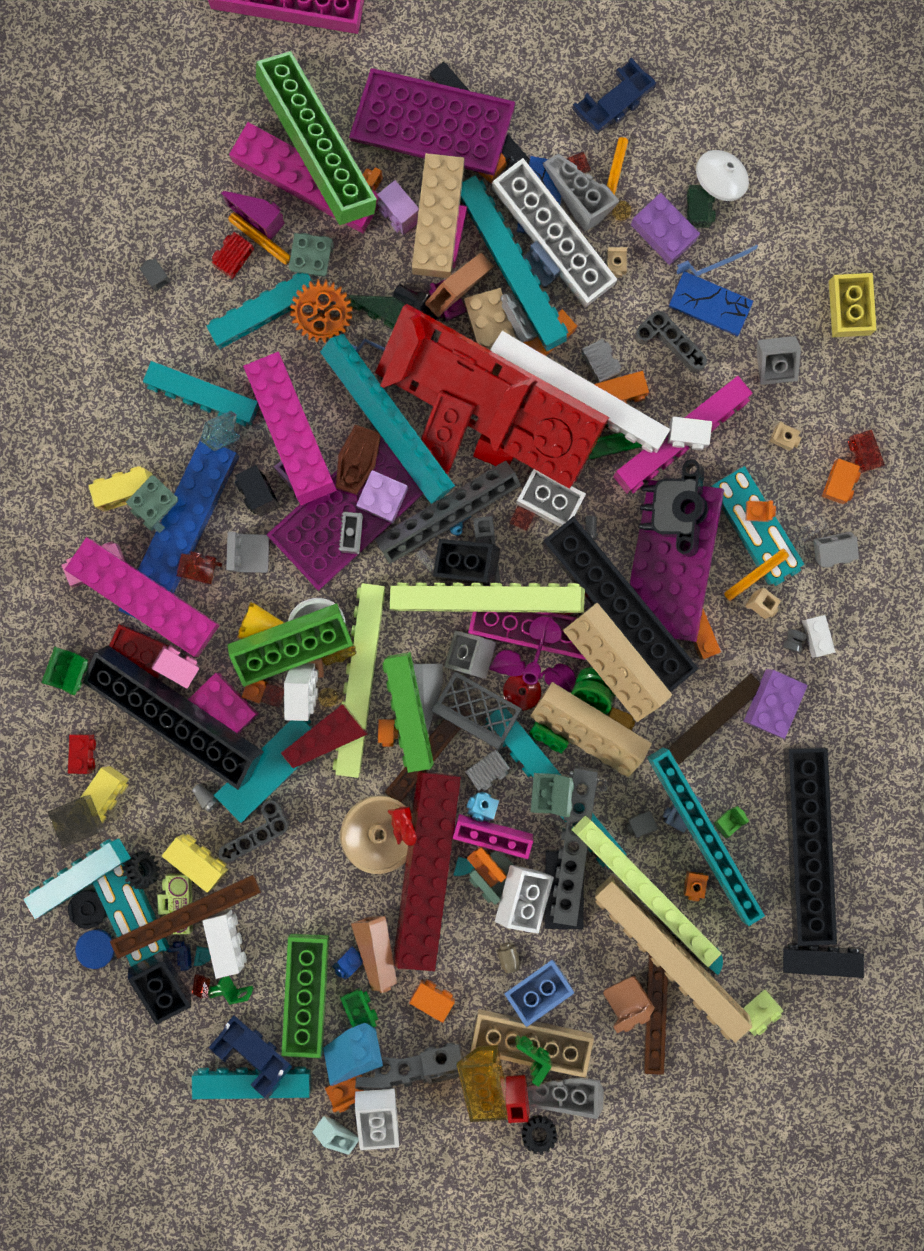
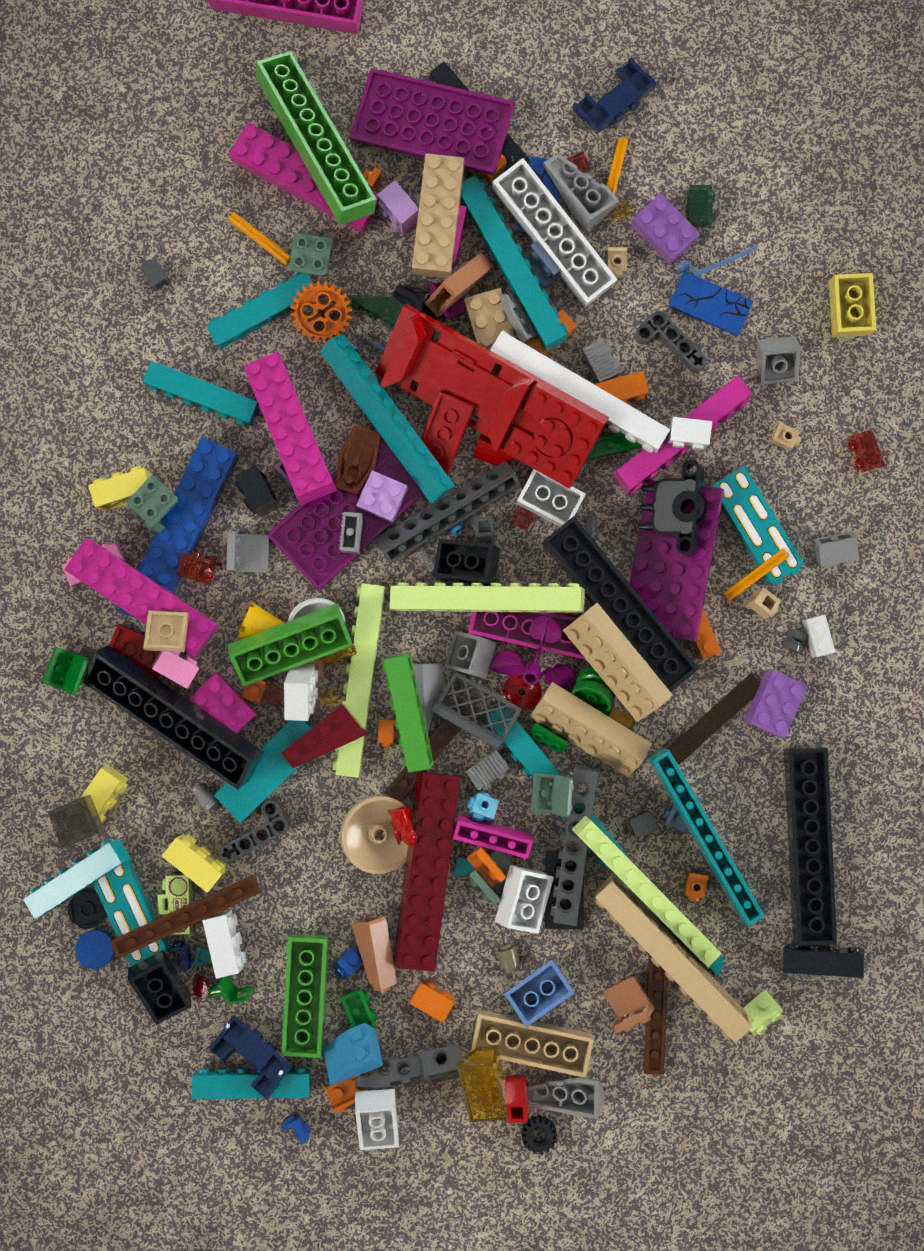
red brick [68,734,96,774] -> none
black tyre [122,851,160,889] -> none
clear light blue bracket [200,411,240,451] -> none
red brick [212,232,254,279] -> none
magenta slope [221,191,285,240] -> none
light aqua slope [313,1116,359,1155] -> none
green bracket [515,1035,552,1087] -> none
white dish [696,150,749,201] -> none
bright green bracket [714,806,749,839] -> none
orange bracket [745,500,776,522] -> none
orange brick [821,458,861,504] -> none
none -> tan tile [143,611,189,652]
none -> blue bracket [280,1114,311,1144]

